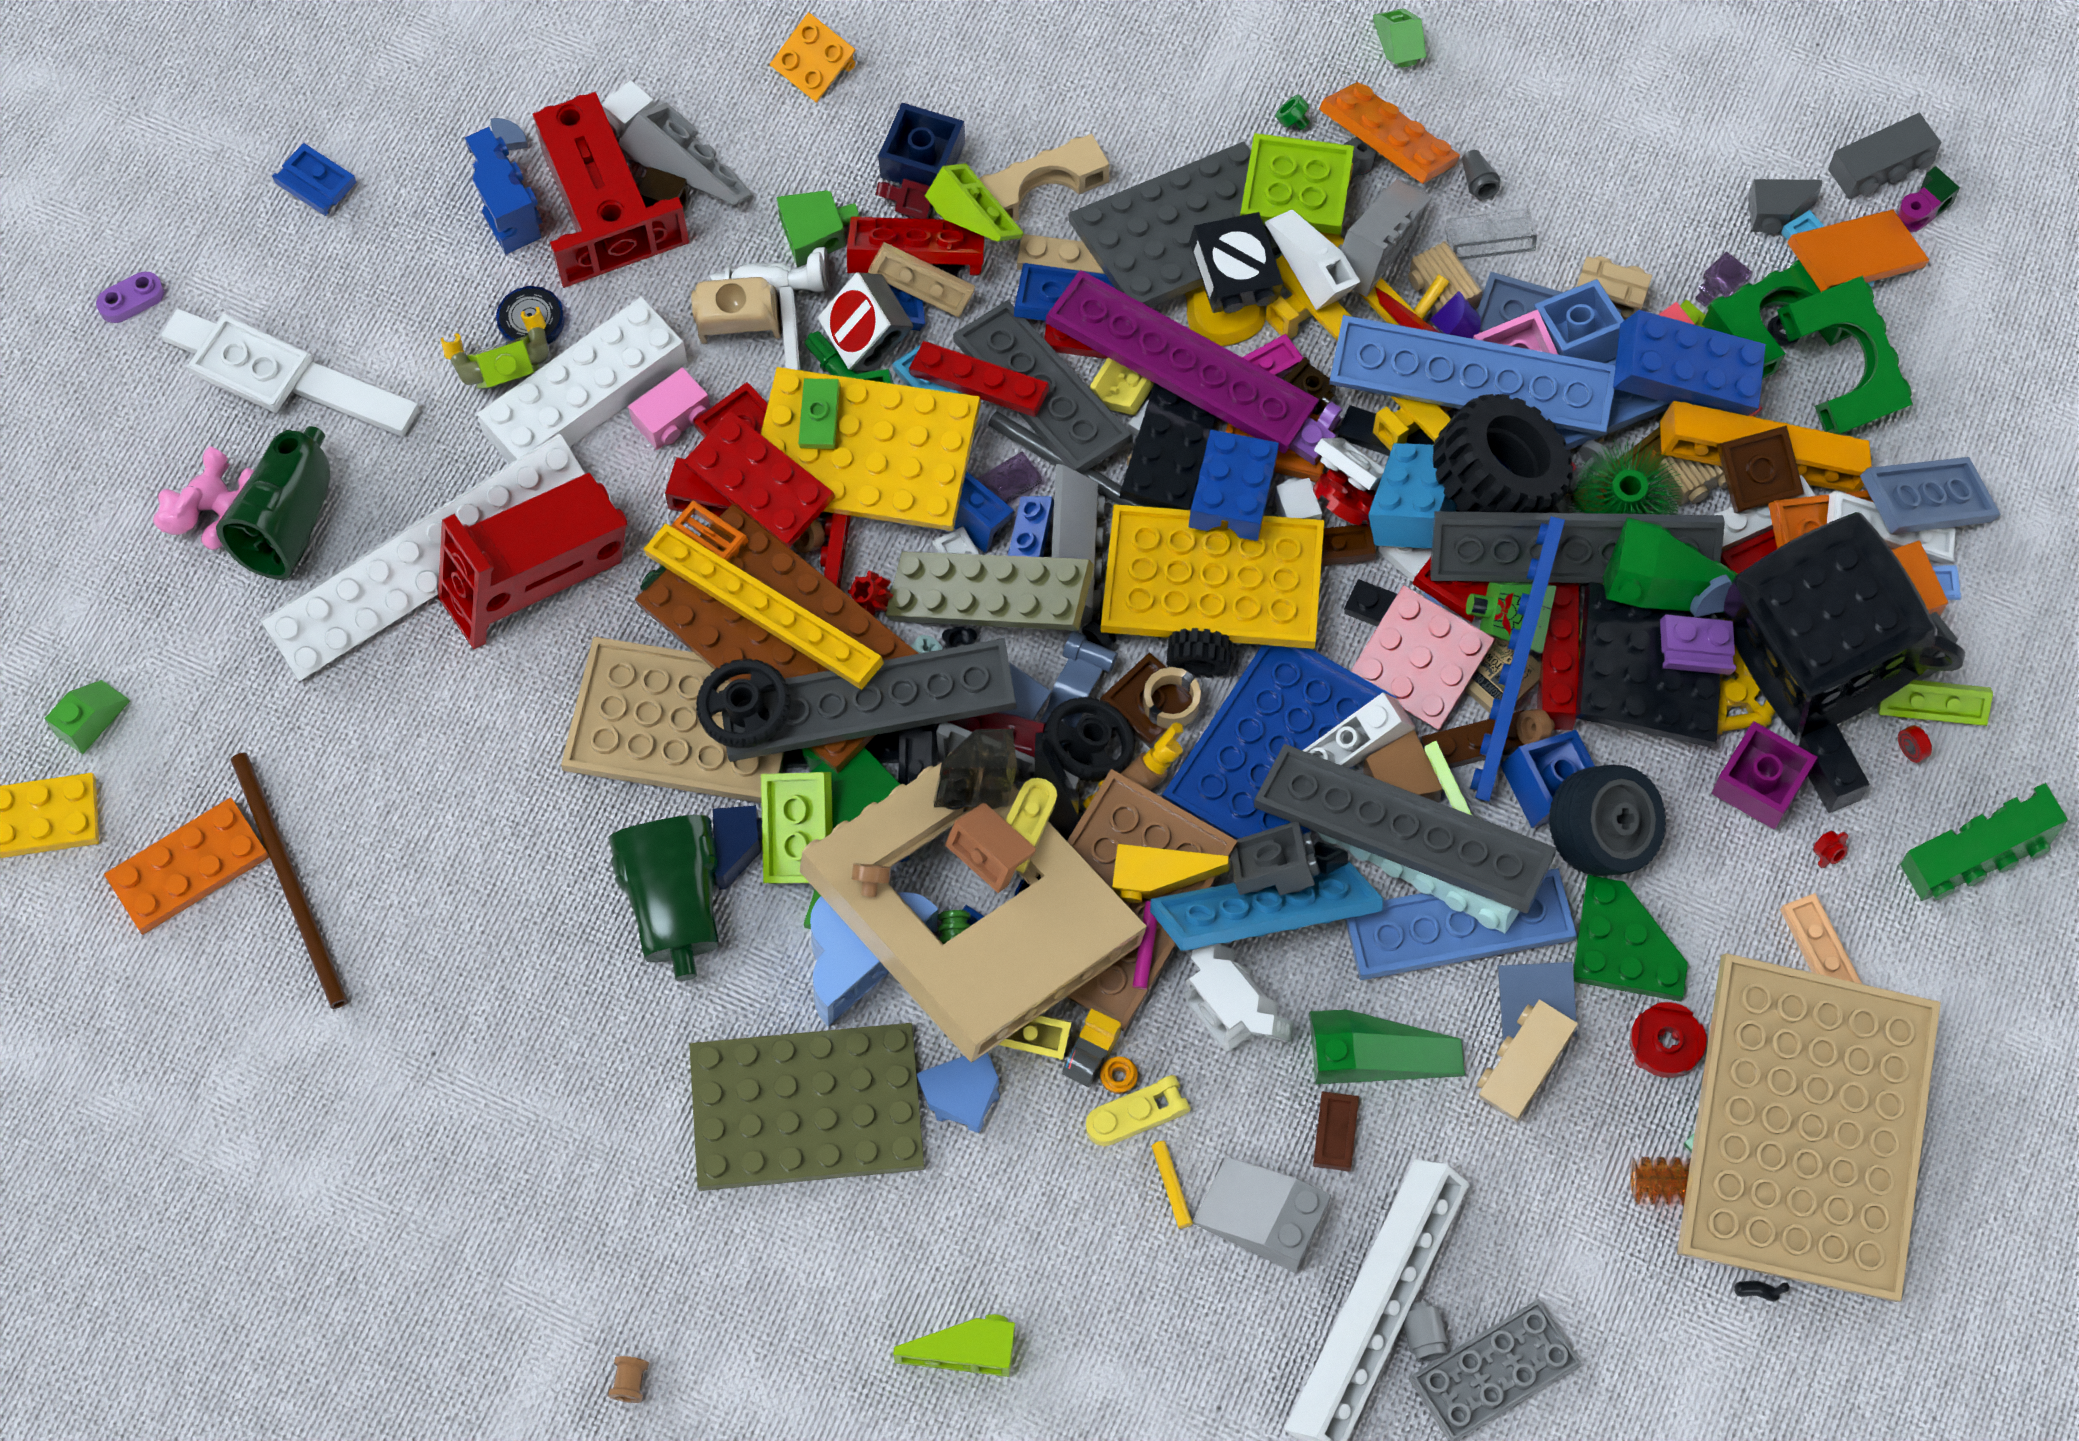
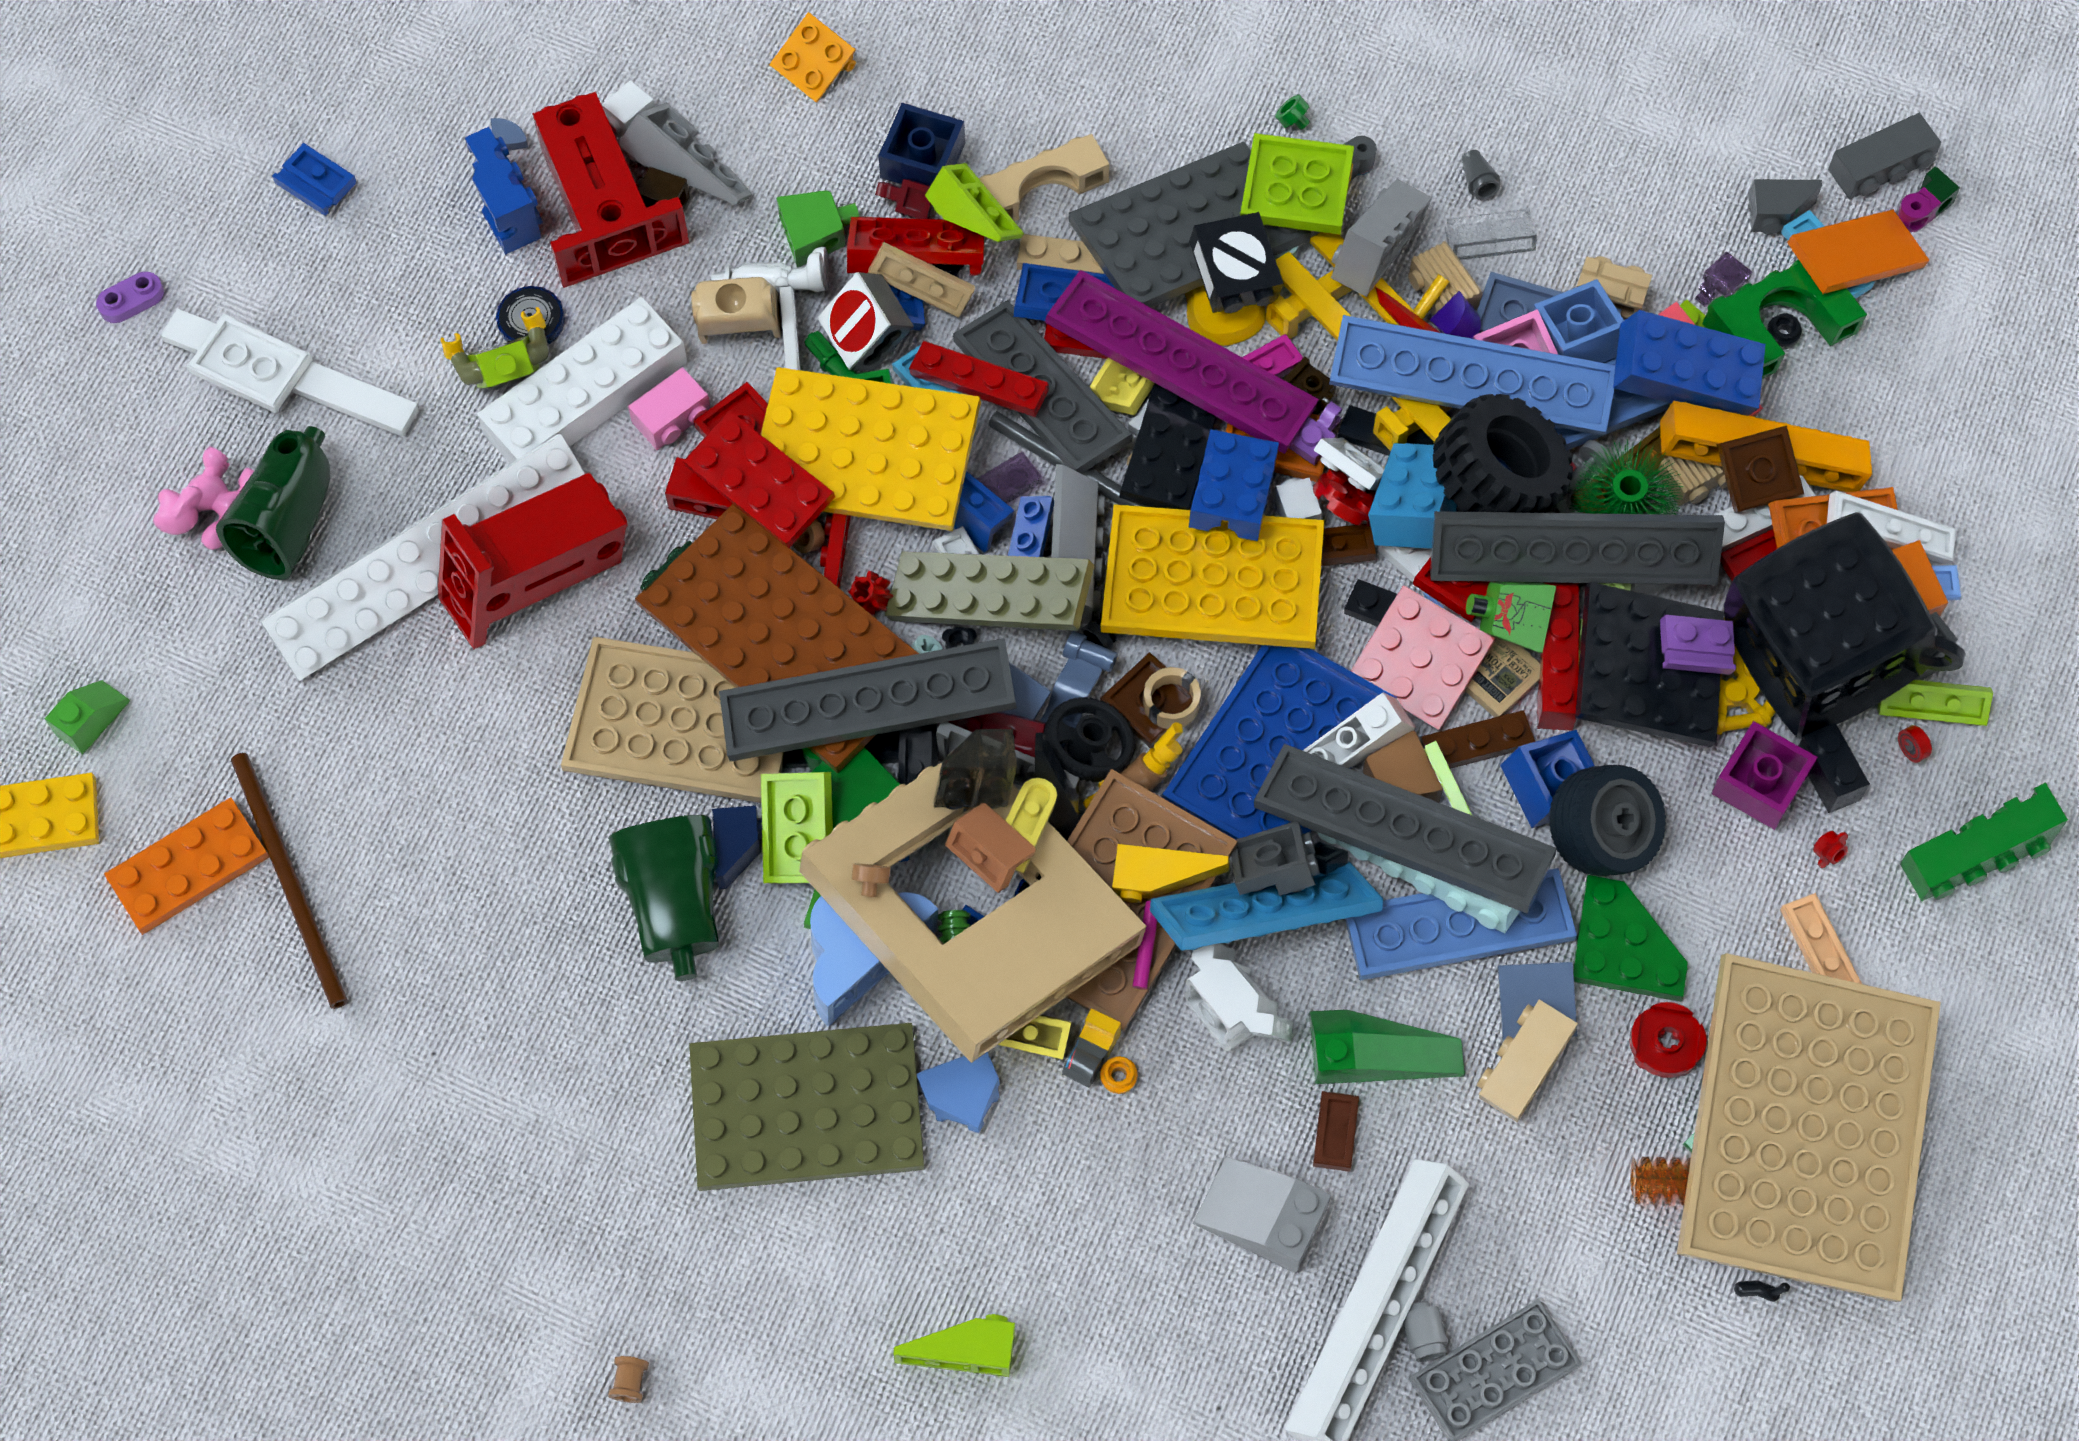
yellow plate [643,523,884,690] -> none
orange tile [671,500,749,563] -> none
black wheel [696,659,791,748] -> none
bright green plate [798,378,840,449] -> none
light yellow plate [1086,1075,1191,1146] -> none
yellow piece [1151,1141,1193,1229] -> none
black tyre [1166,628,1232,678] -> none
white slope [1265,210,1360,310] -> none
orange plate [1319,82,1460,184] -> none
bright green slope [1373,8,1427,67] -> none
blue plate [1470,516,1565,801] -> none
medium nougat tile [1516,709,1555,745] -> none
green wedge [1602,517,1738,614] -> none
sand blue tile [1690,574,1731,617] -> none
green arch [1777,275,1913,434] -> none
sand blue plate [1860,457,2001,535] -> none

